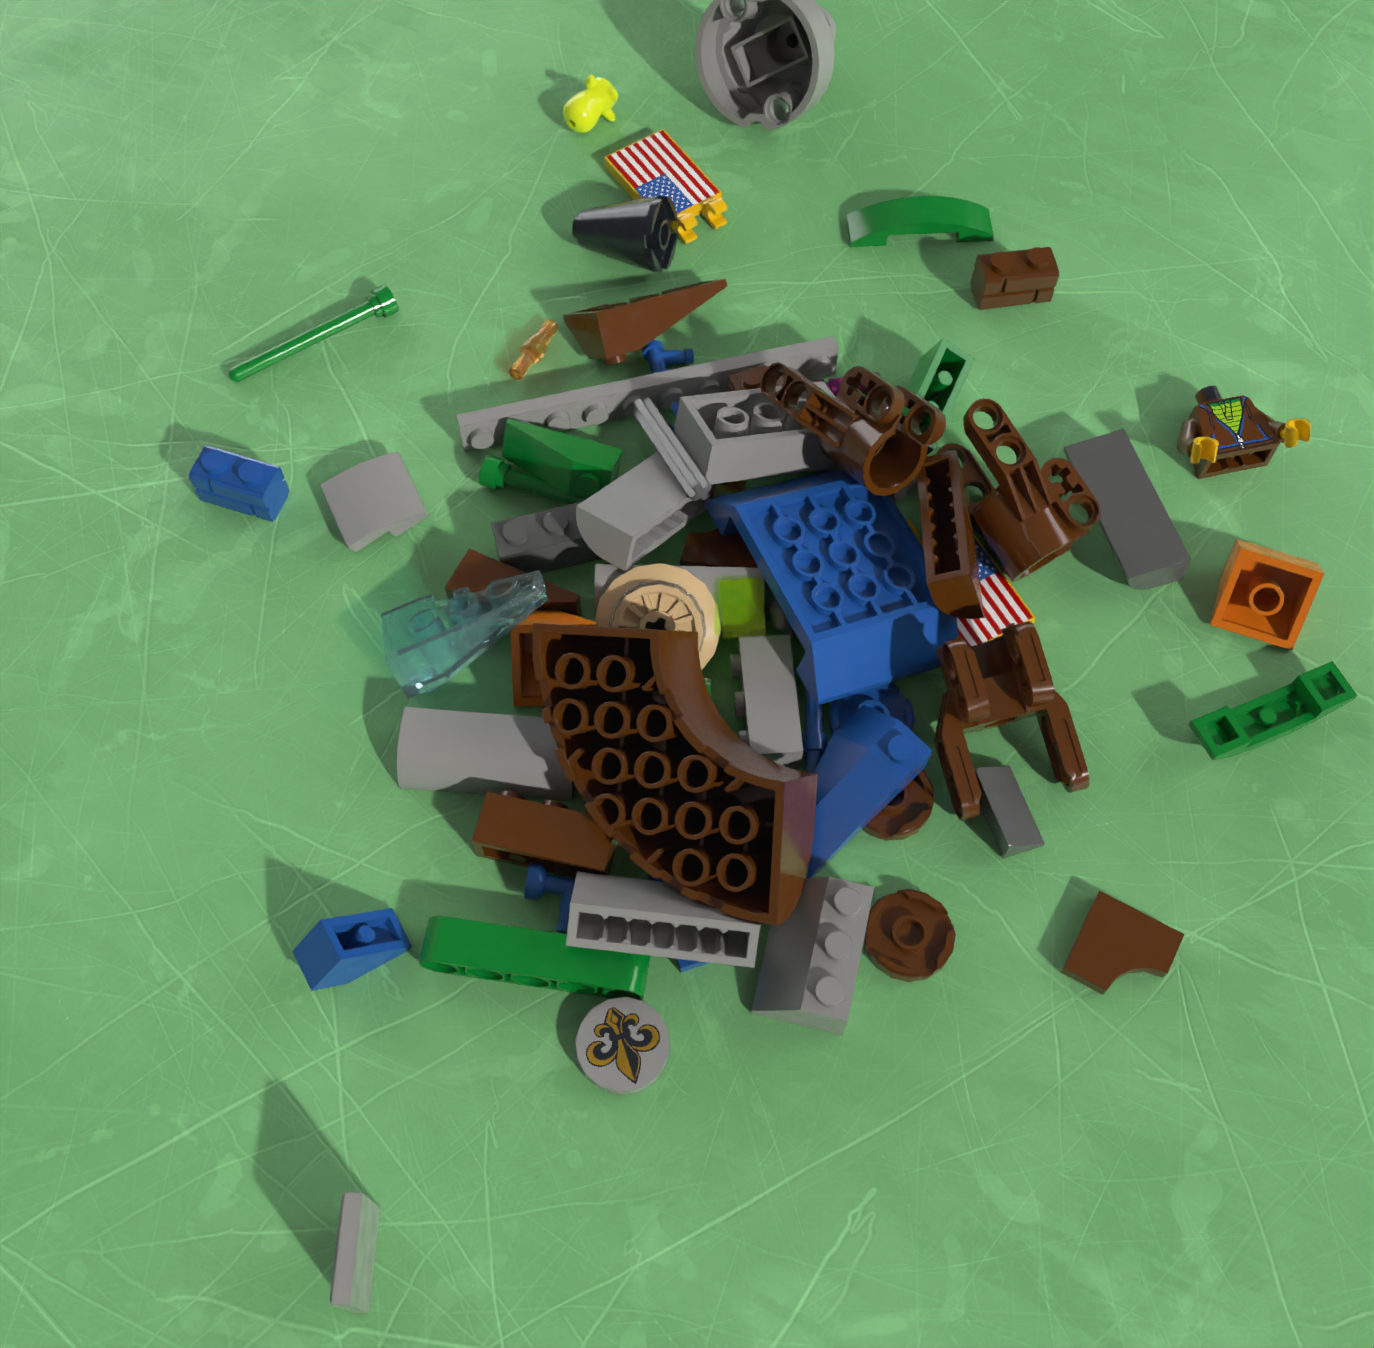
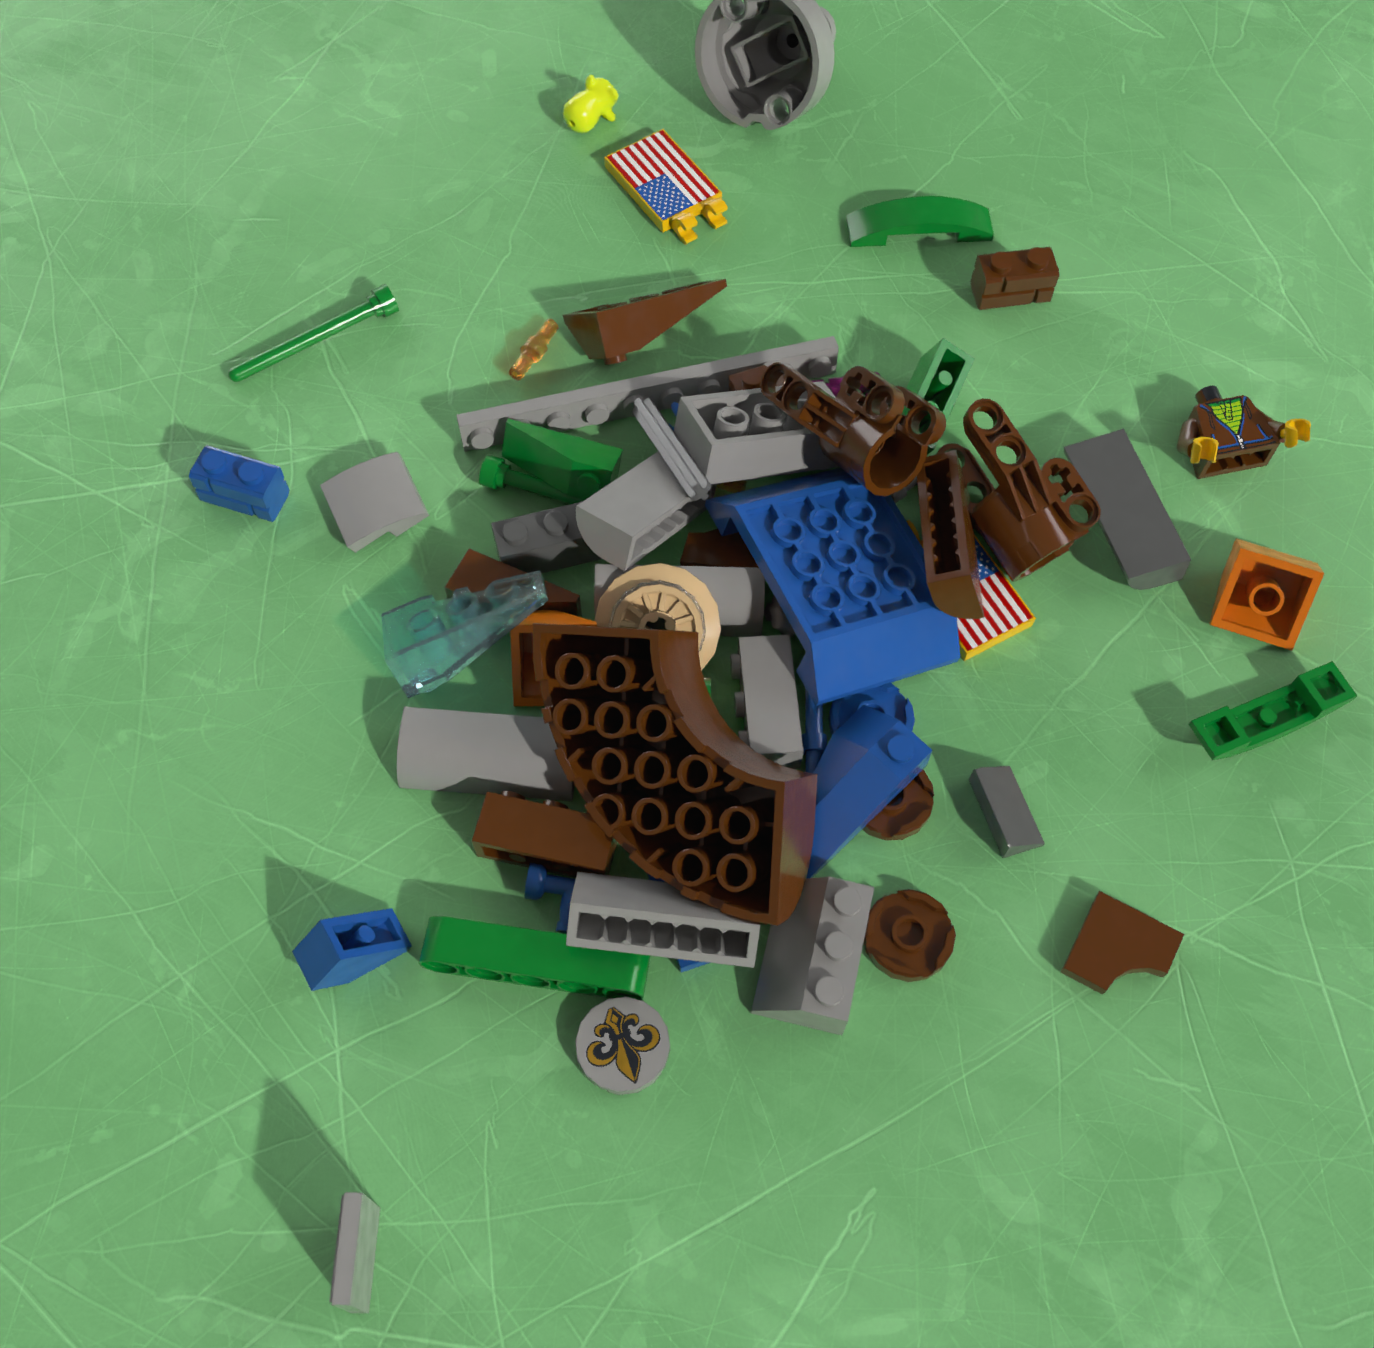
black cone [572,196,677,272] -> none
blue piece [641,340,694,374] -> none
clear neon green bracket [720,578,766,642] -> none
reddish brown piece [934,621,1089,821] -> none

